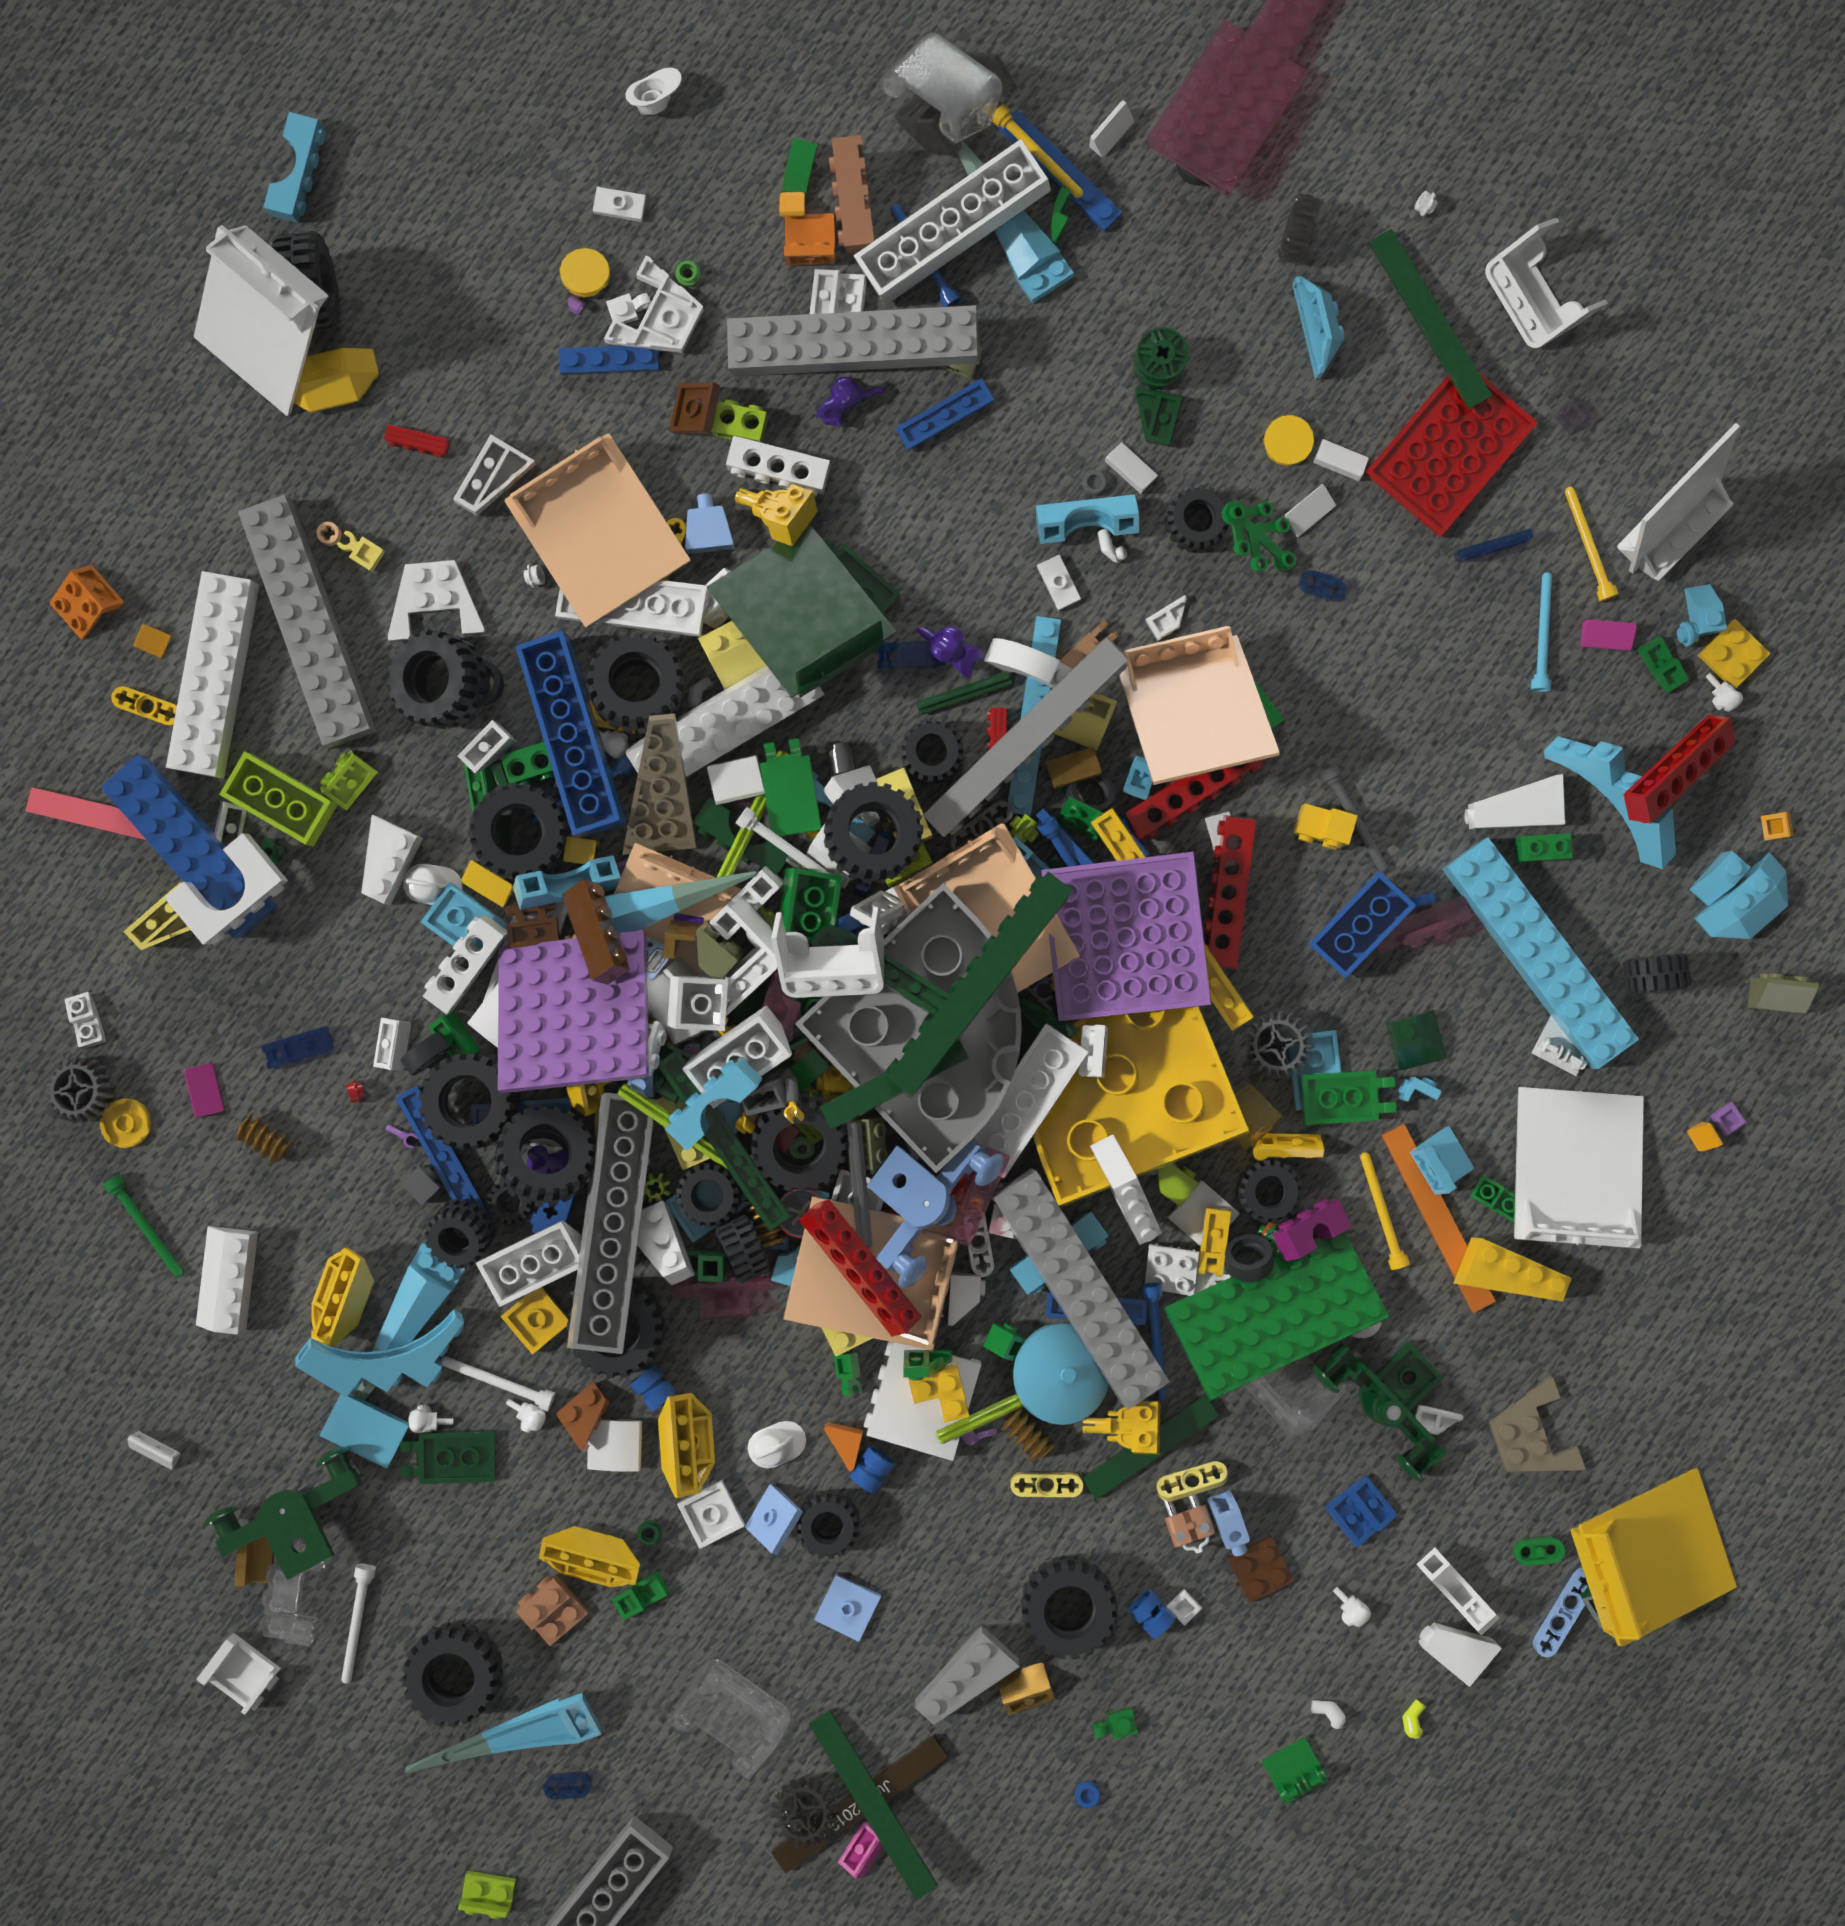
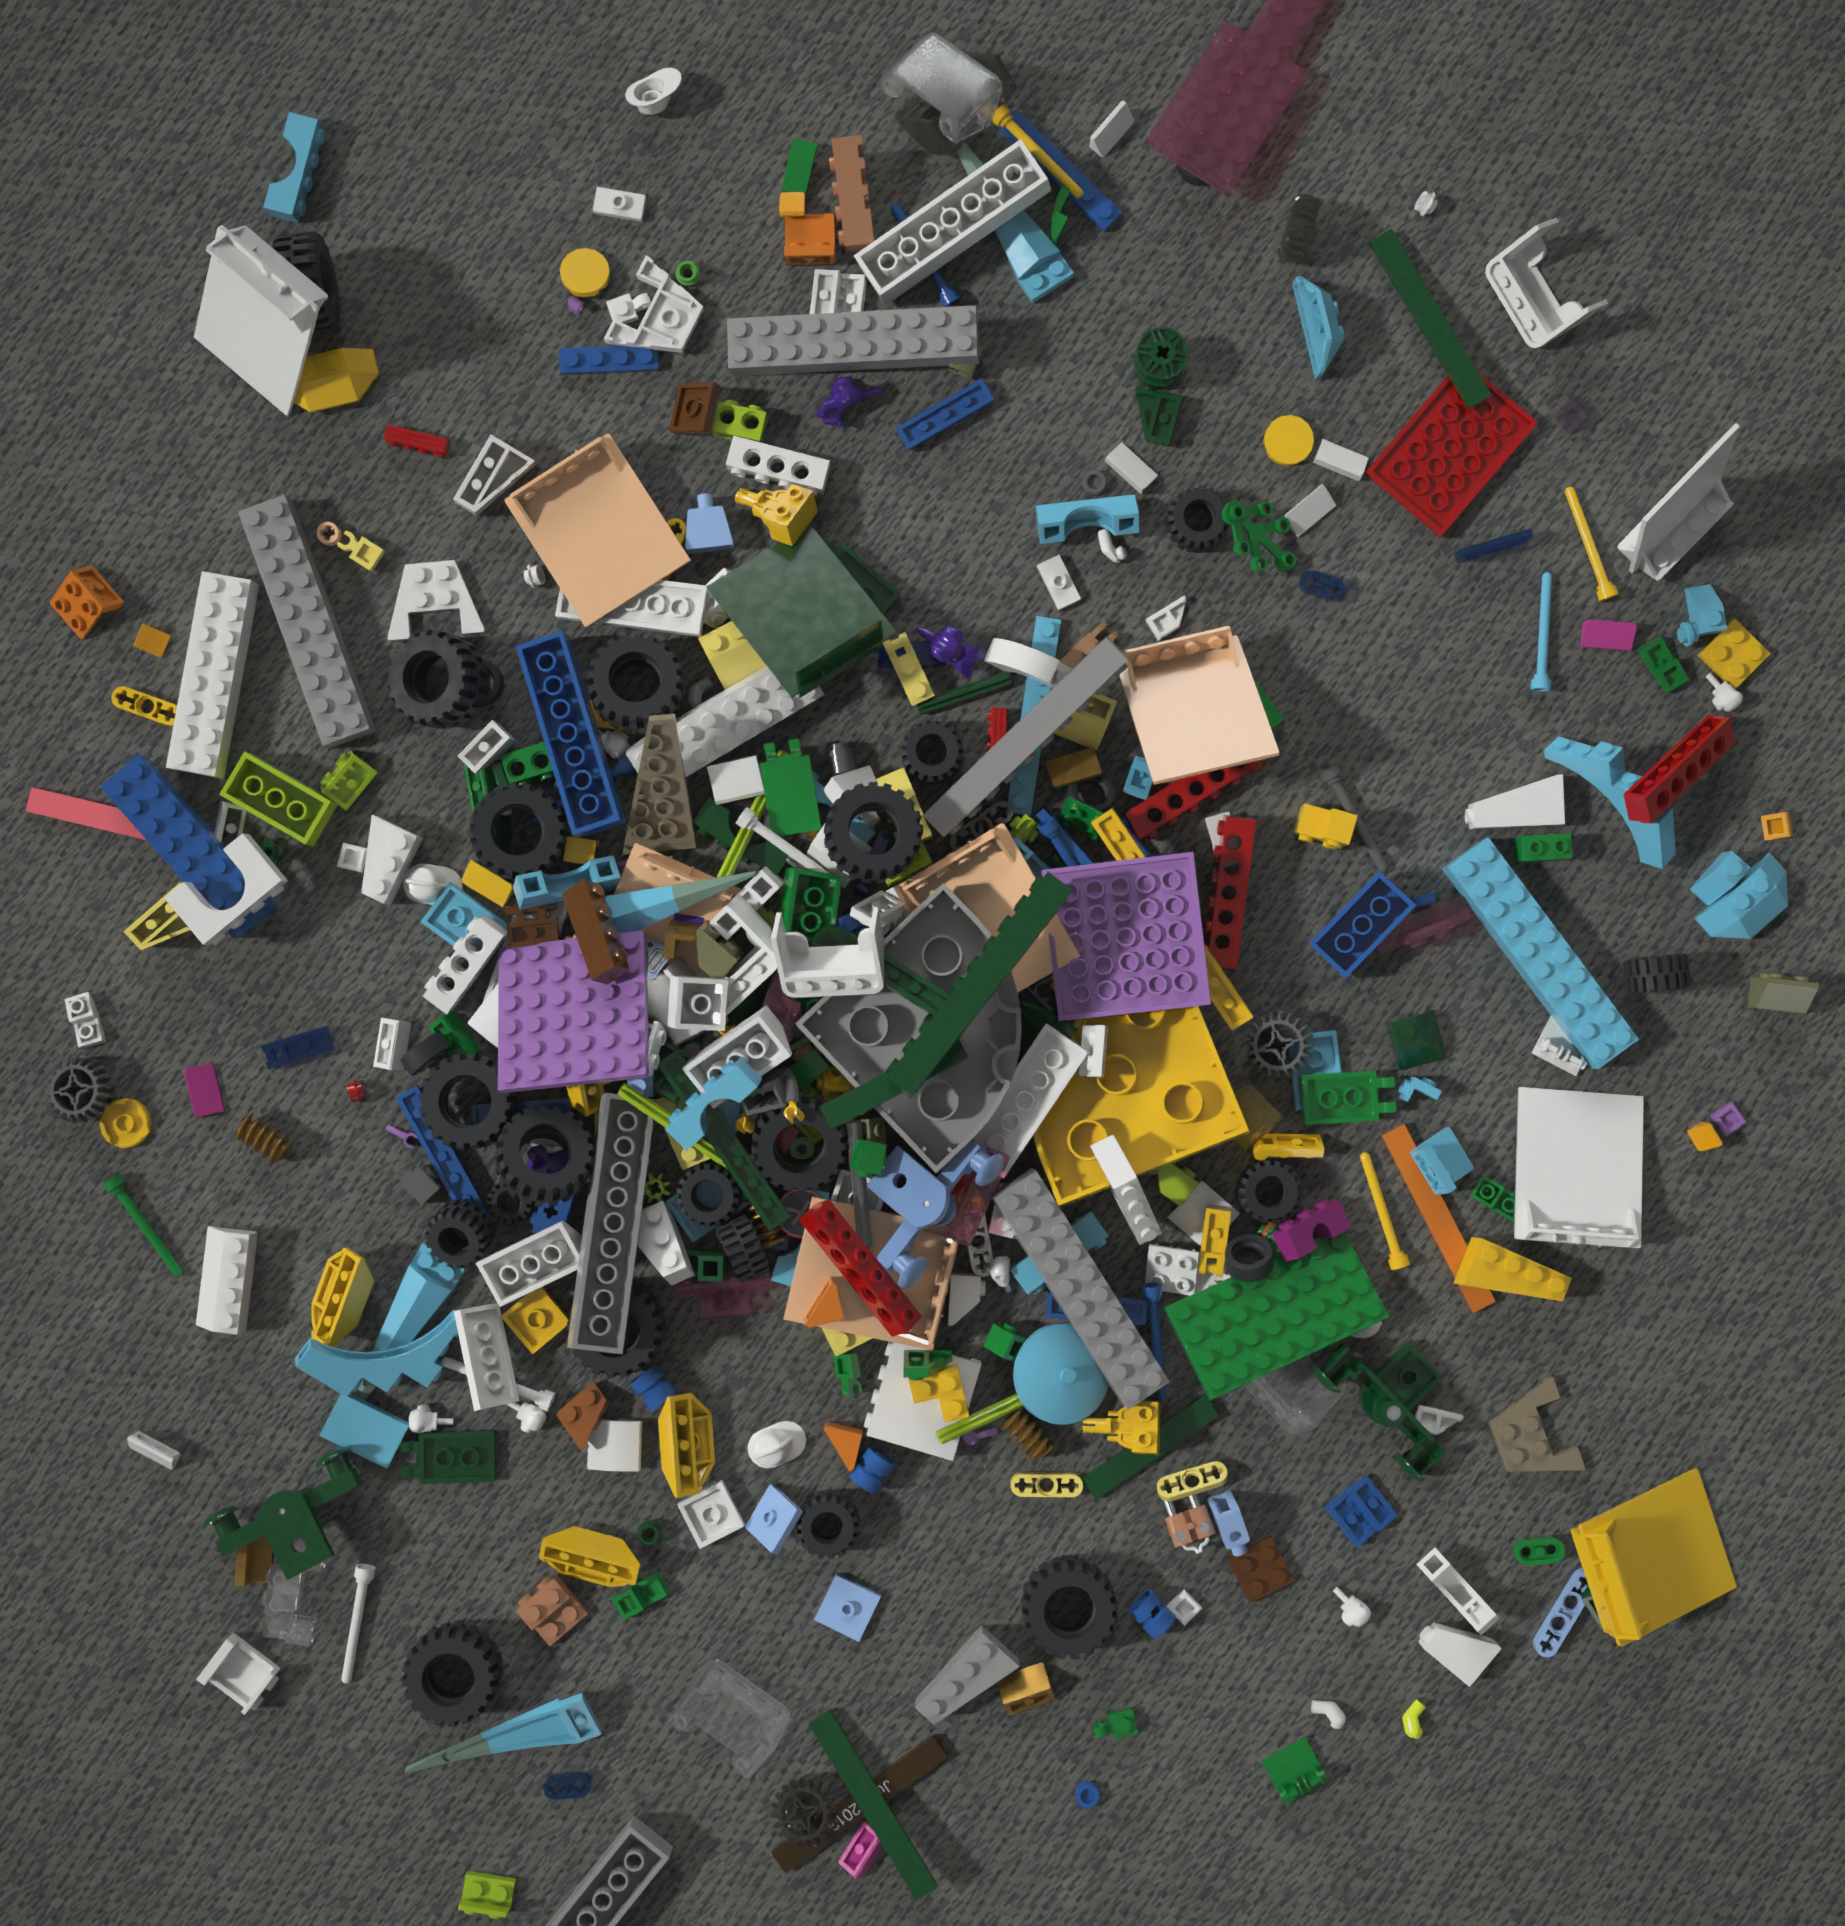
none -> white tile [337,843,367,873]
none -> white plate [454,1303,519,1411]
none -> orange slope [803,1277,844,1328]
none -> green brick [850,1139,887,1179]
none -> light yellow plate [883,632,935,706]
none -> white piece [990,1256,1011,1293]

